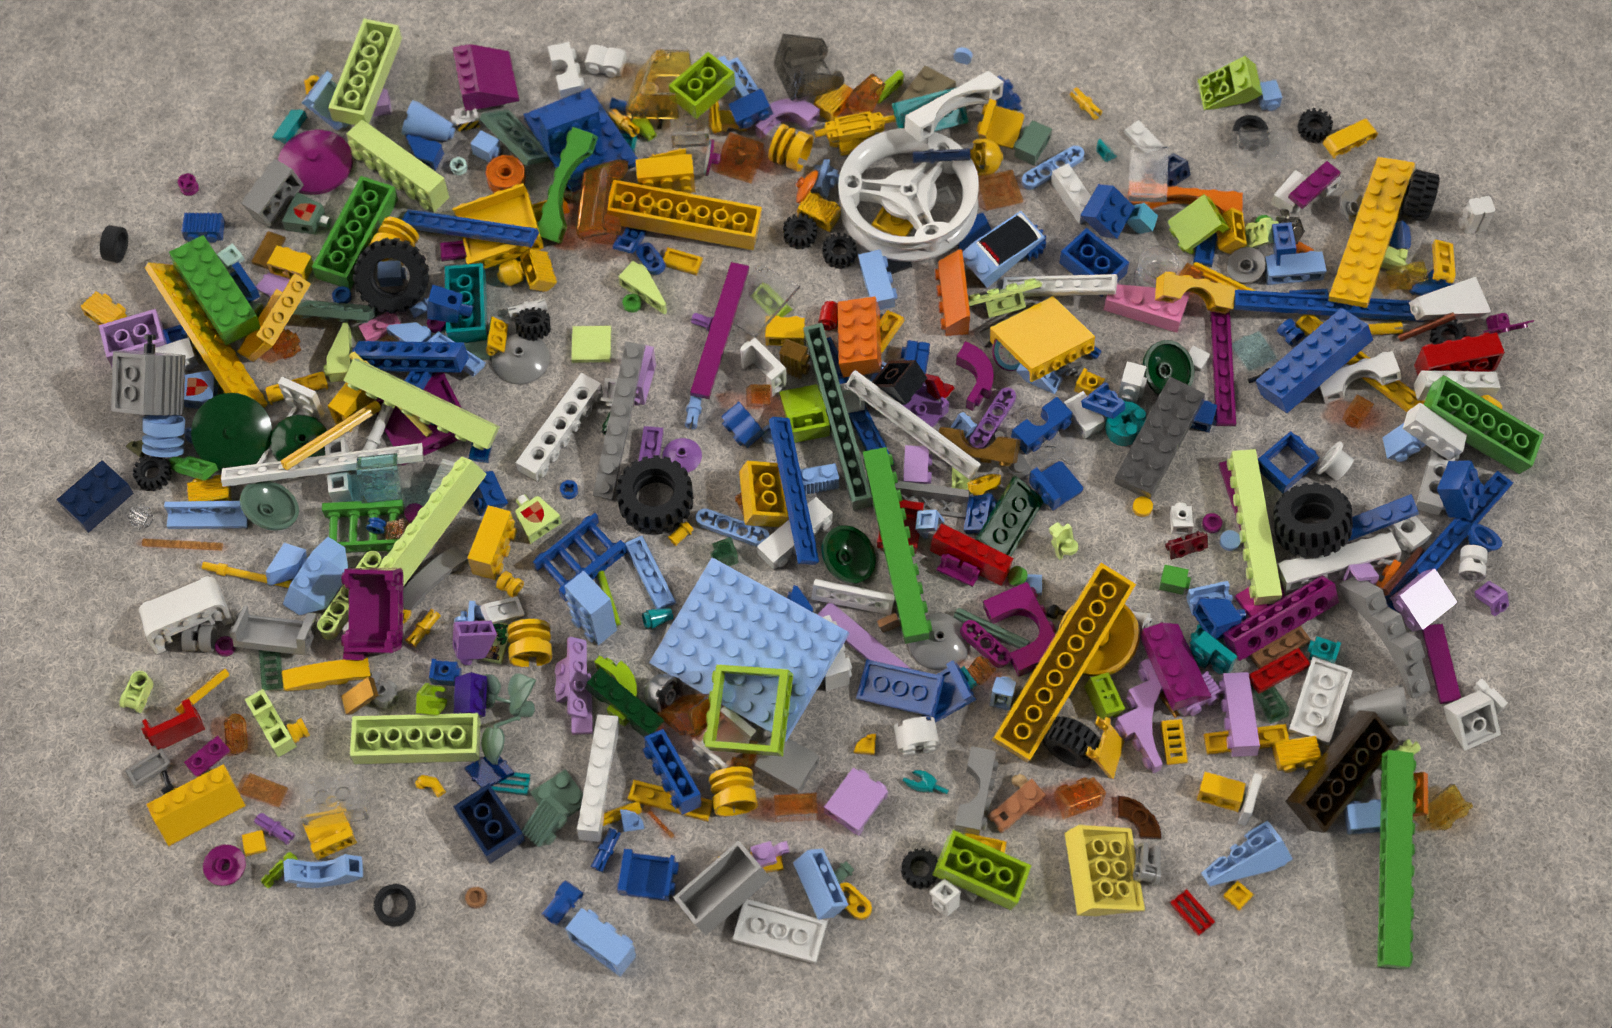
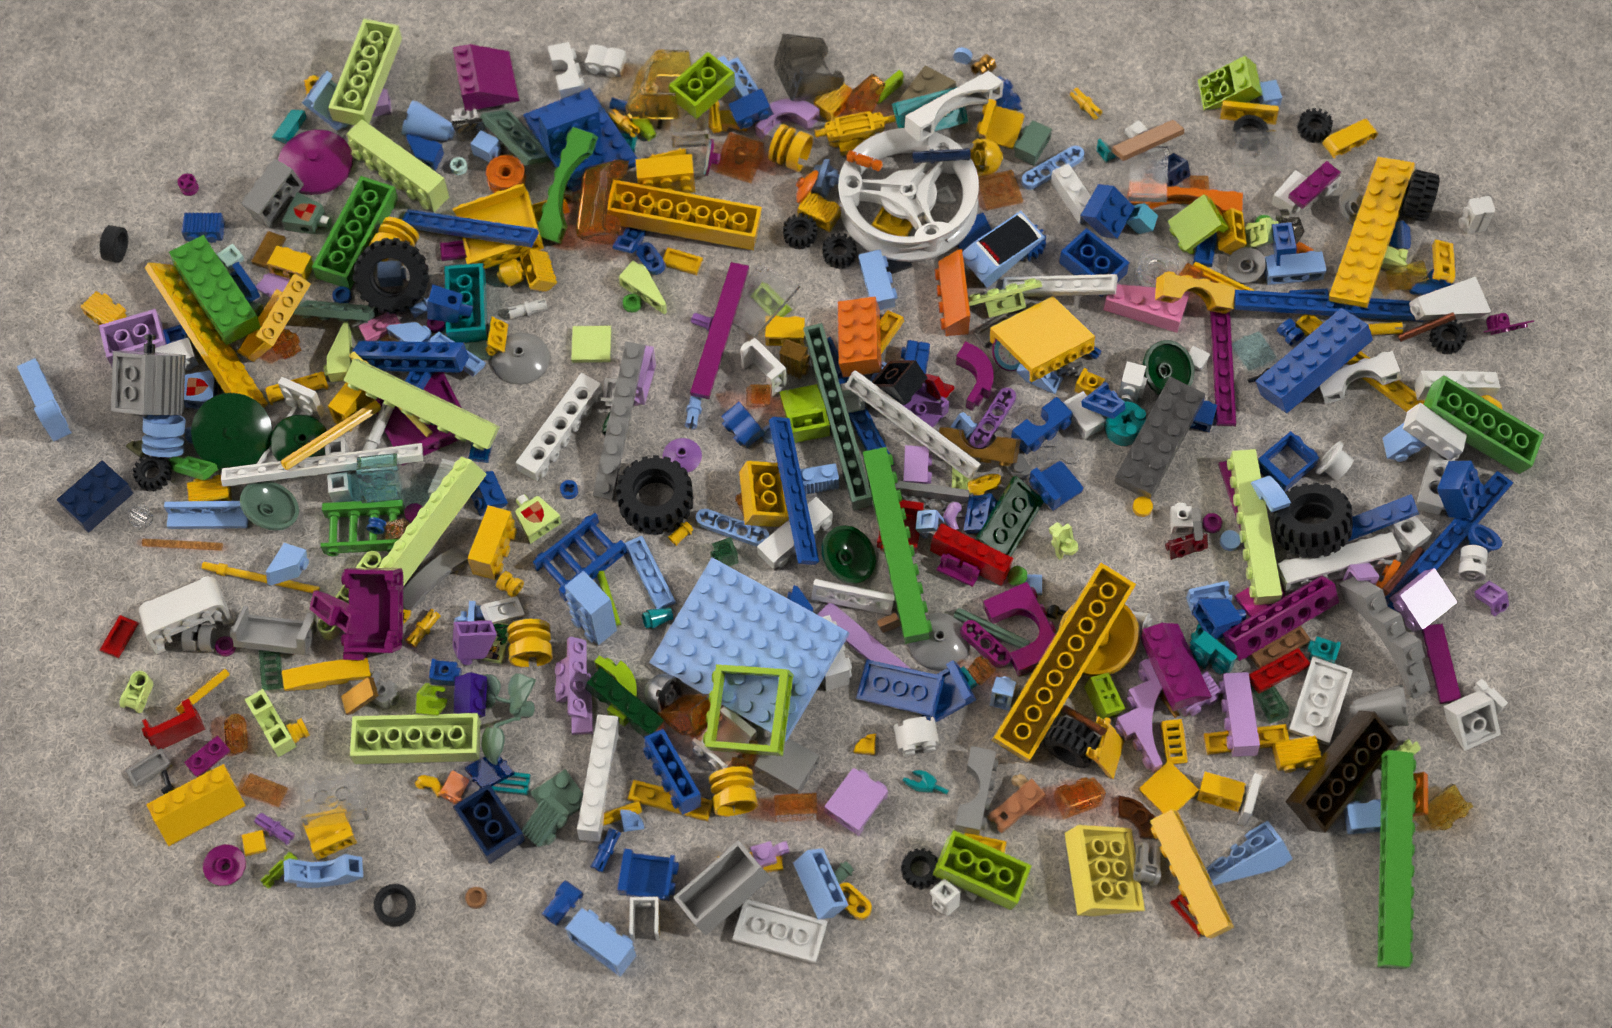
light blue wedge [283,537,348,615] -> none
black tyre [515,307,551,341] -> none
medium lavender plate [639,426,664,461] -> none
clear orange hinge [643,805,675,839] -> none
red brick [818,301,838,331] -> none
bright green brick [1159,565,1191,595] -> none
yellow tile [1223,880,1254,911] -> none
clear orange brick [1342,394,1374,429] -> none
red brick [1414,332,1505,375] -> none
none -> light blue beam [17,358,72,442]
none -> red tile [99,615,139,659]
none -> magenta slope [309,590,366,634]
none -> orange bracket [438,771,469,805]
none -> clear smoke piece [452,118,489,141]
none -> white piece [629,897,660,941]
none -> orange axle [846,150,883,171]
none -> lavender arm [944,502,962,530]
none -> pearl gold wheel [971,54,997,75]
none -> copper bar [1061,705,1106,736]
none -> medium nougat tile [1112,119,1184,161]
none -> yellow tile [1139,760,1199,814]
none -> yellow brick [1150,809,1234,939]
none -> clear orange tile [1189,175,1209,190]
none -> light grey tile [1192,508,1203,541]
none -> yellow plate [1220,100,1279,125]
none -> light blue slope [1251,476,1291,512]

